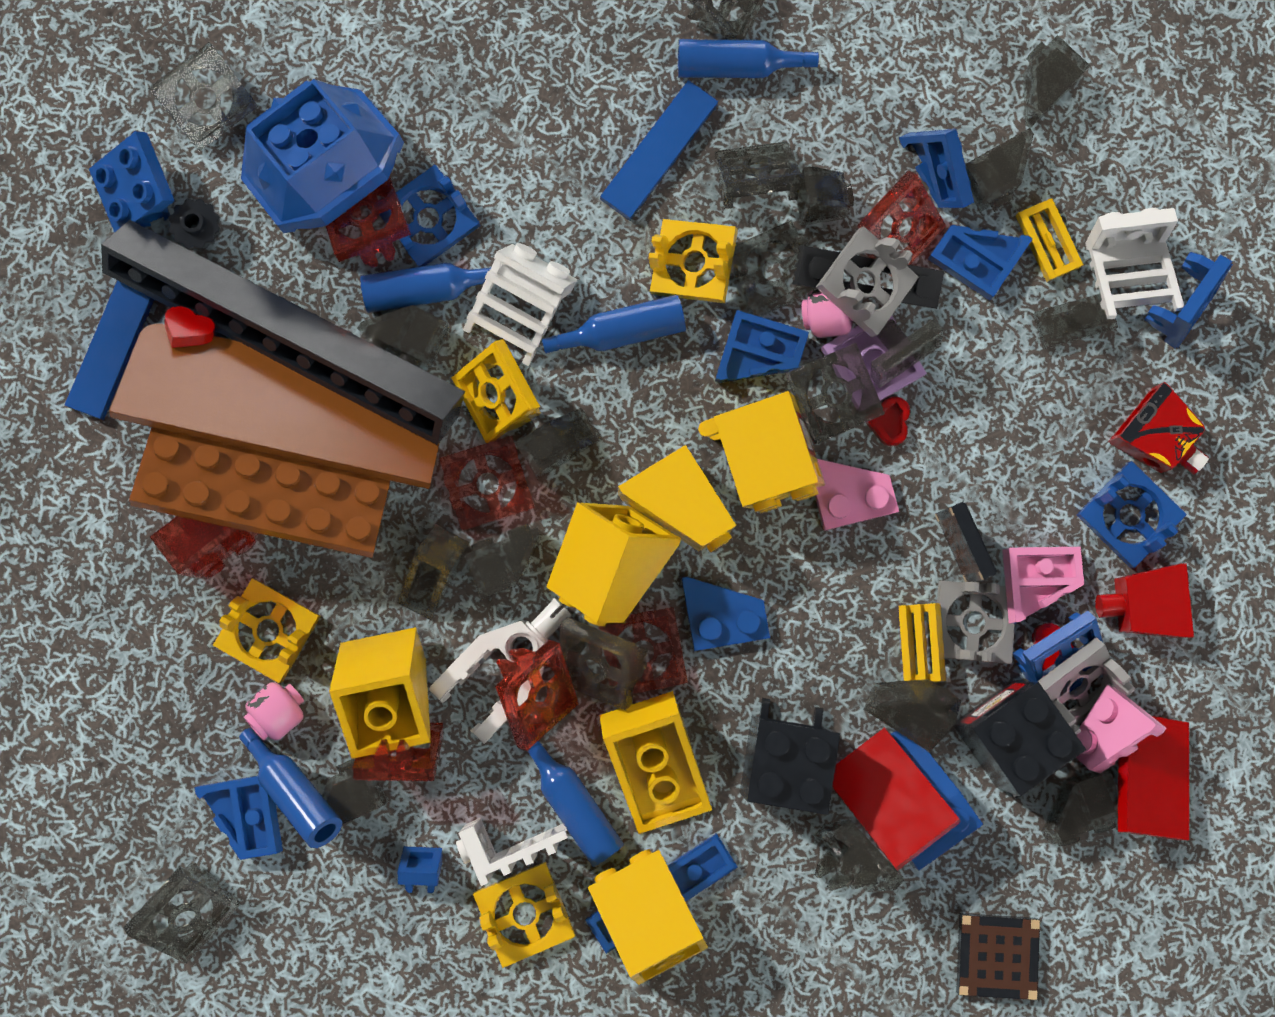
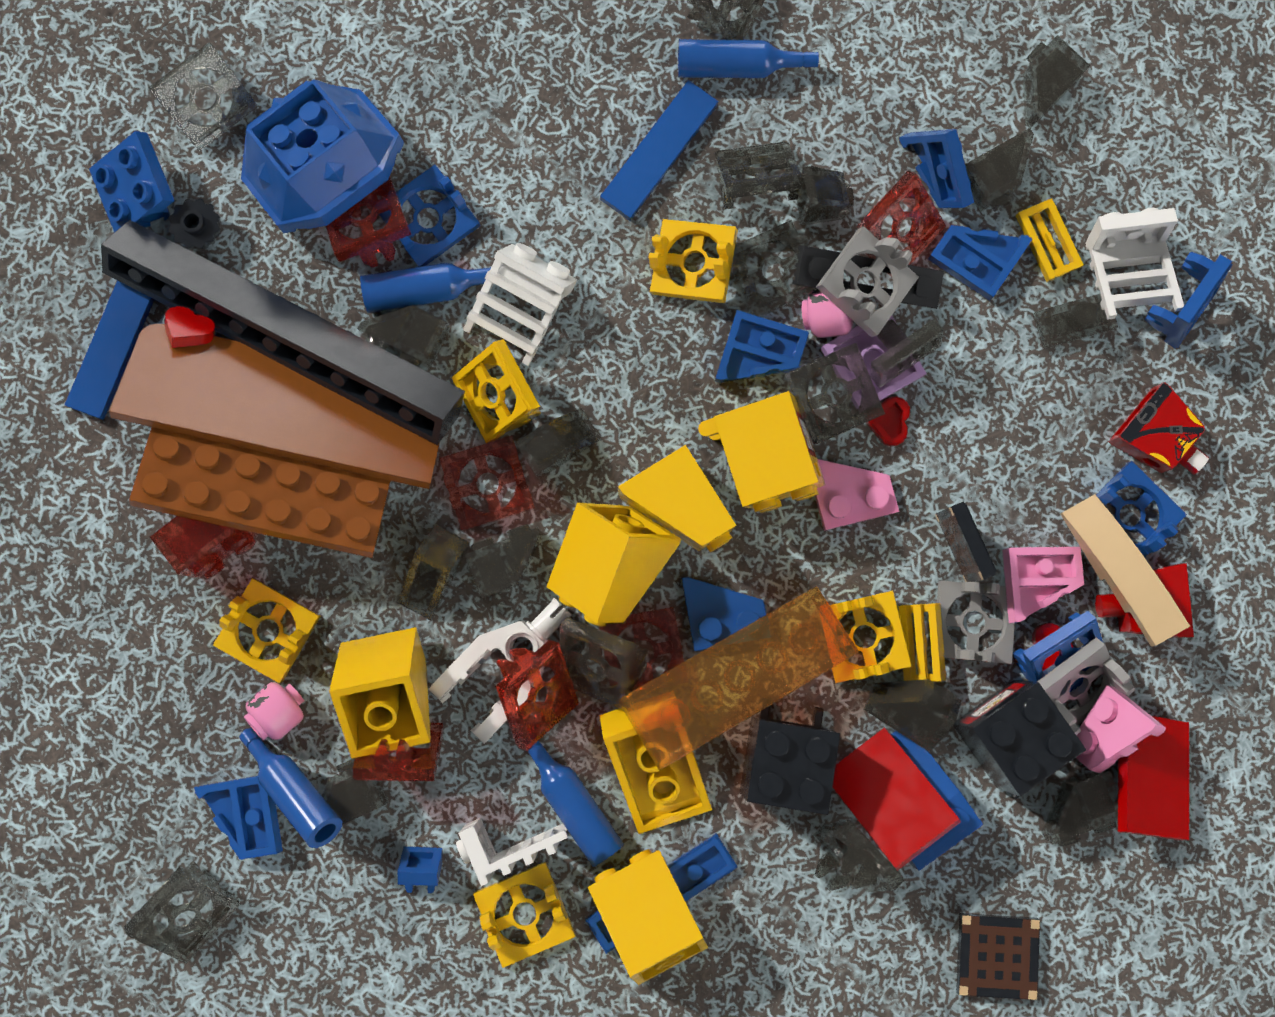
blue piece [542,295,686,354] -> none
none -> clear orange tile [618,586,859,771]
none -> yellow piece [817,590,912,683]
none -> tan slope [1060,494,1190,646]

